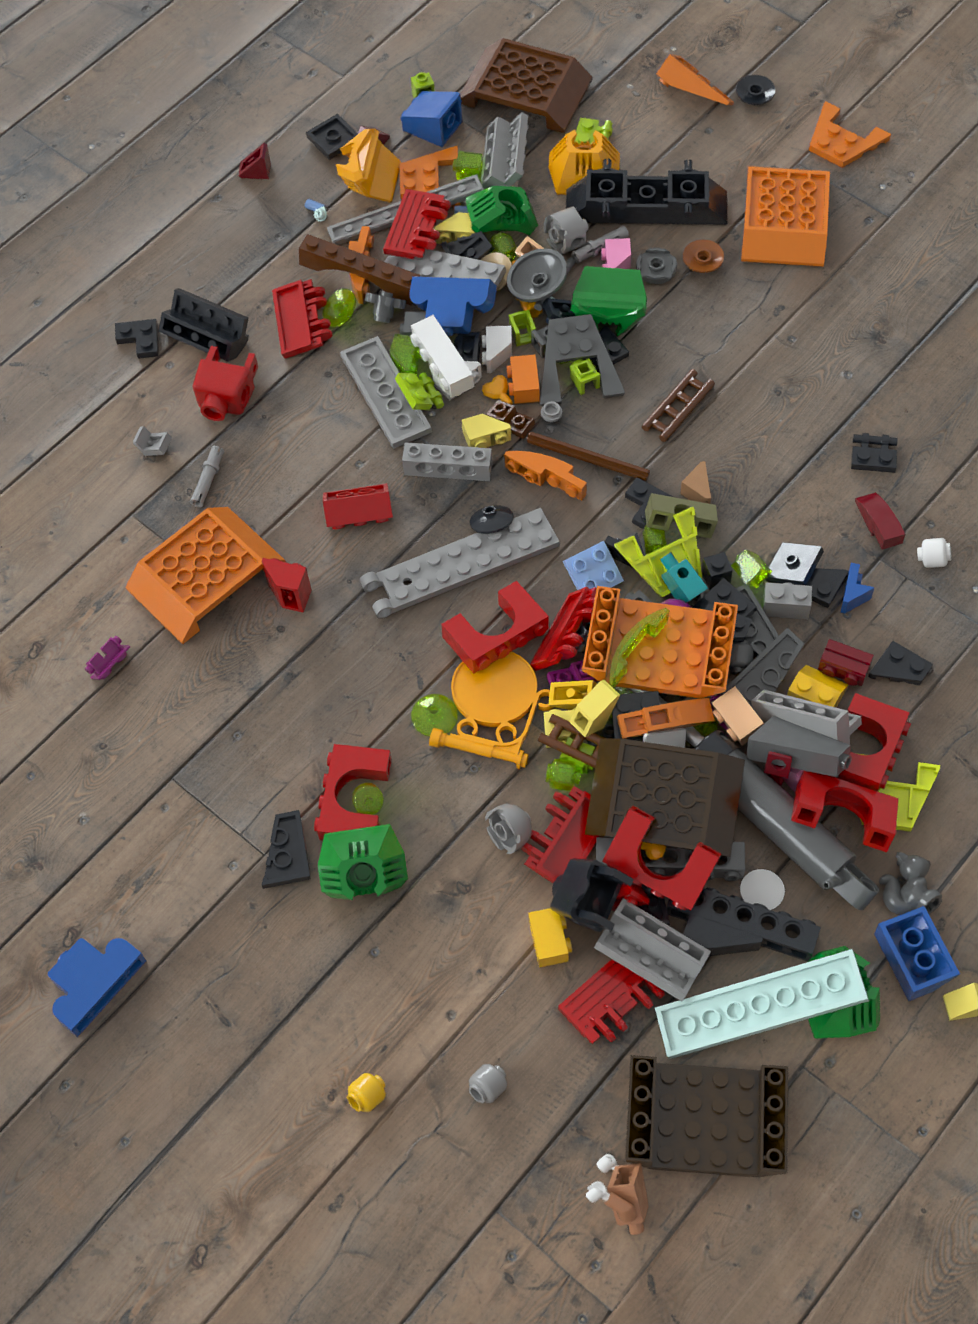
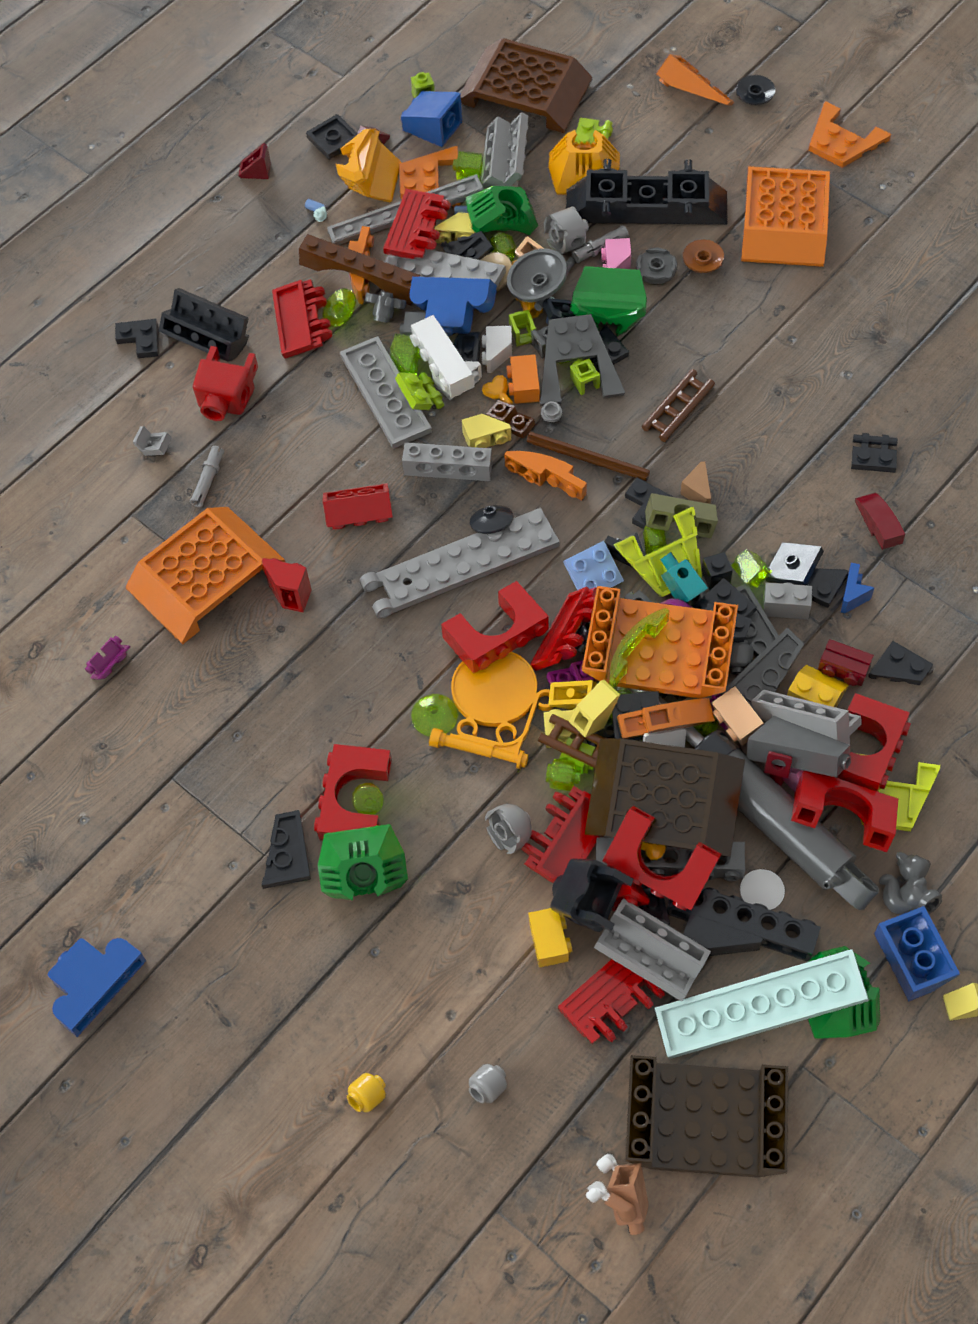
white head [917,538,951,568] -> none

